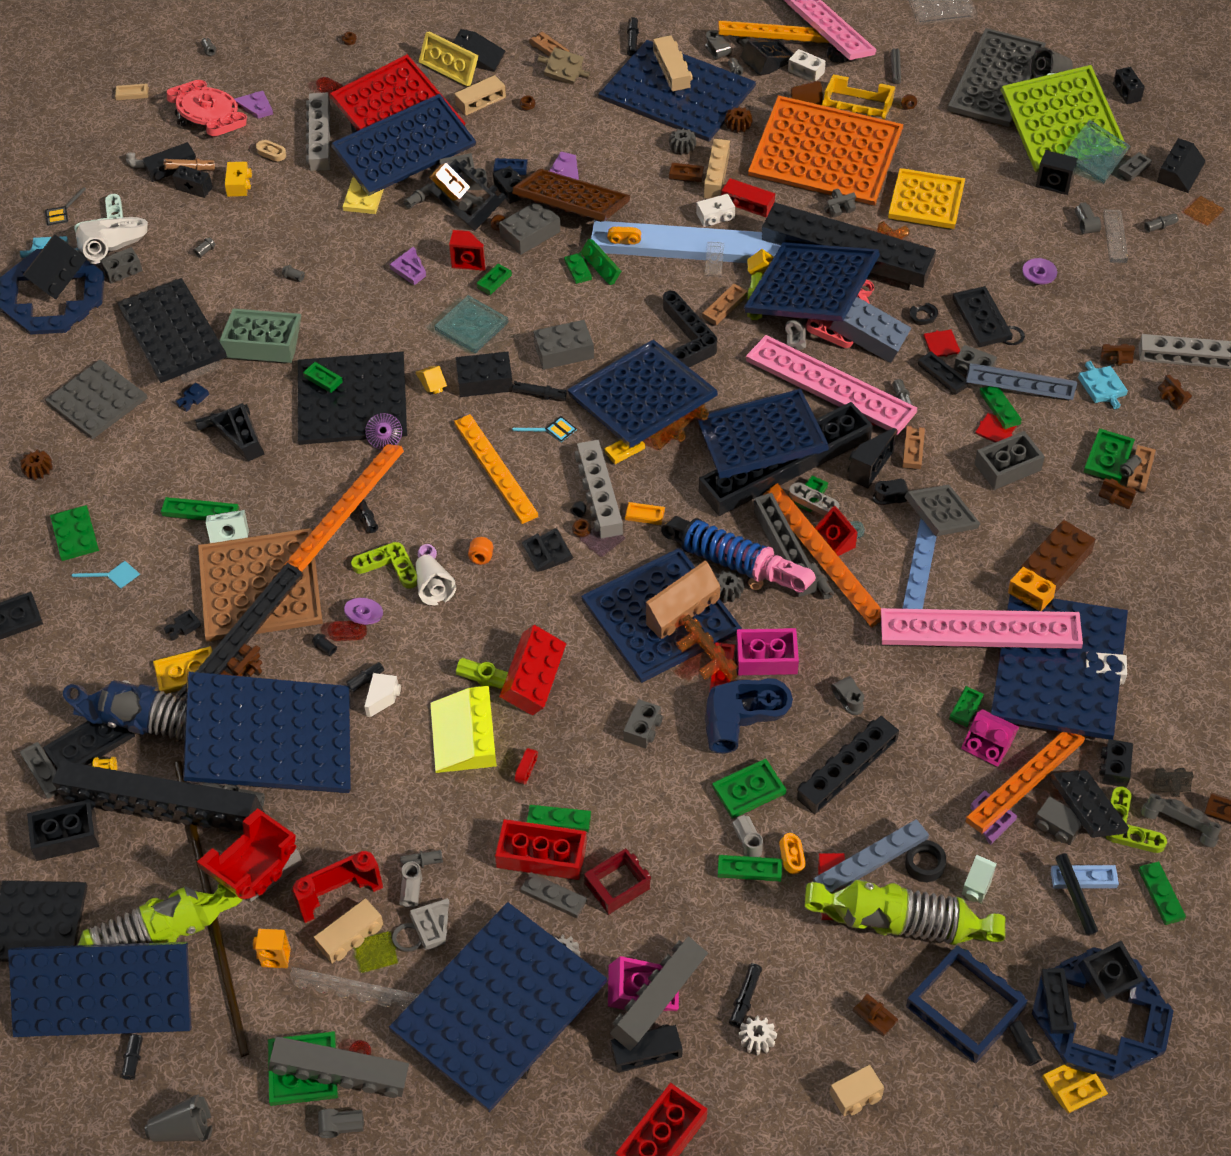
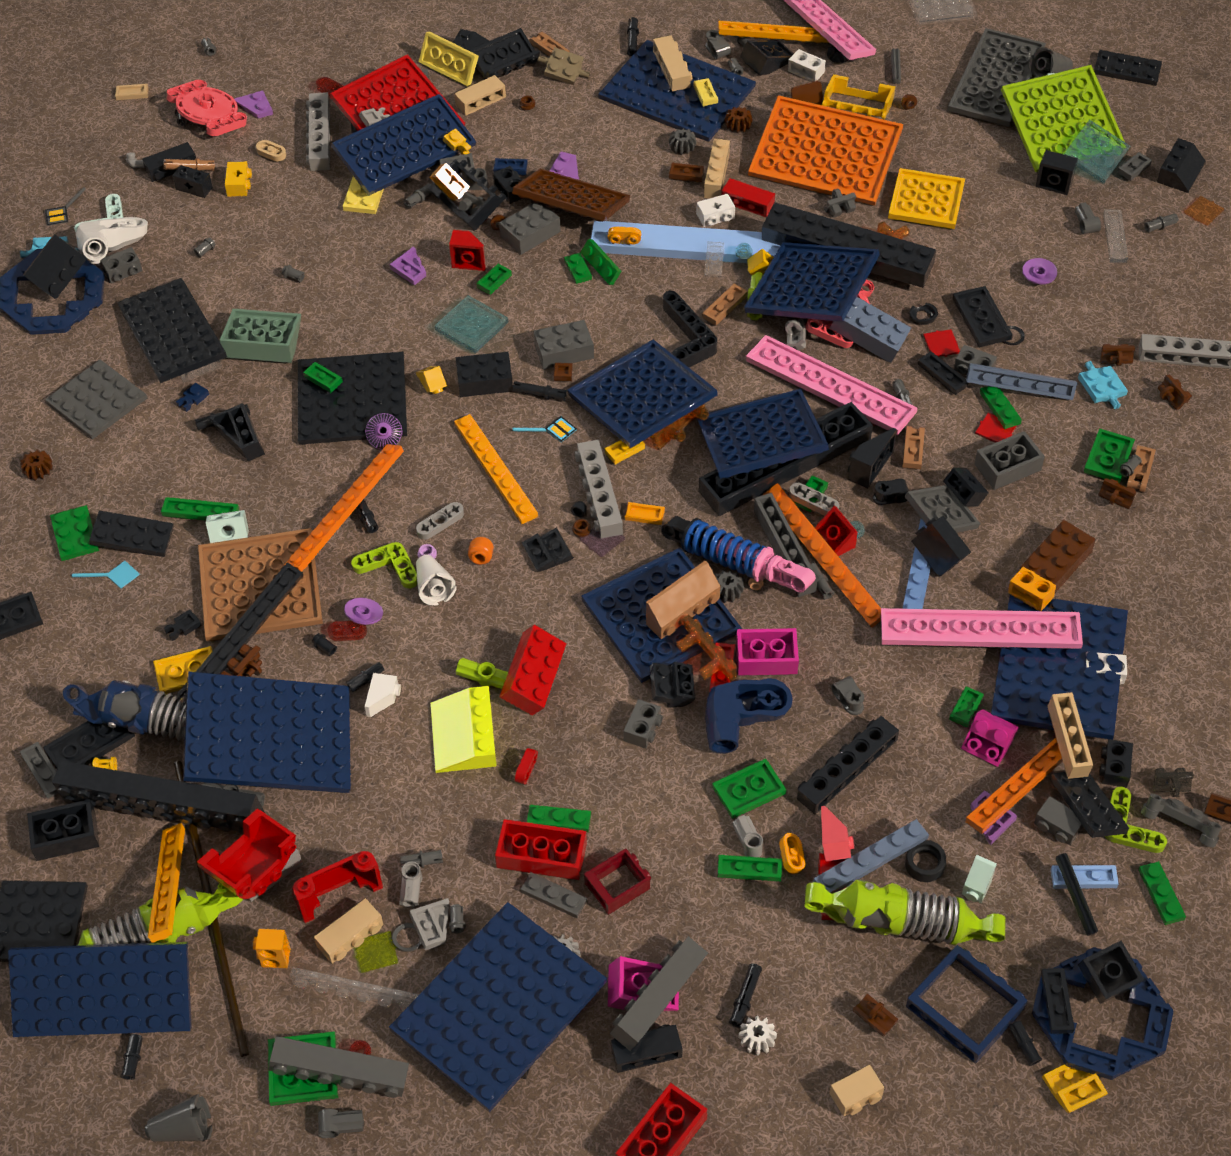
reddish brown plate [342,32,357,45] -> none
black brick [1113,66,1145,104] -> none
none -> black plate [89,510,174,557]
none -> light orange plate [148,823,185,943]
none -> light grey plate [359,108,390,127]
none -> light grey beam [416,502,464,540]
none -> yellow plate [443,128,471,155]
none -> dark grey pin [449,904,466,934]
none -> black bracket [469,28,540,80]
none -> reddish brown plate [554,363,573,381]
none -> black brick [650,662,695,708]
none -> light yellow plate [693,78,718,106]
none -> clear light blue plate [735,243,753,259]
none -> coral slope [821,806,854,861]
none -> black brick [911,516,971,577]
none -> black brick [943,467,989,507]
none -> tan brick [1048,692,1093,779]
none -> black plate [1094,50,1162,86]

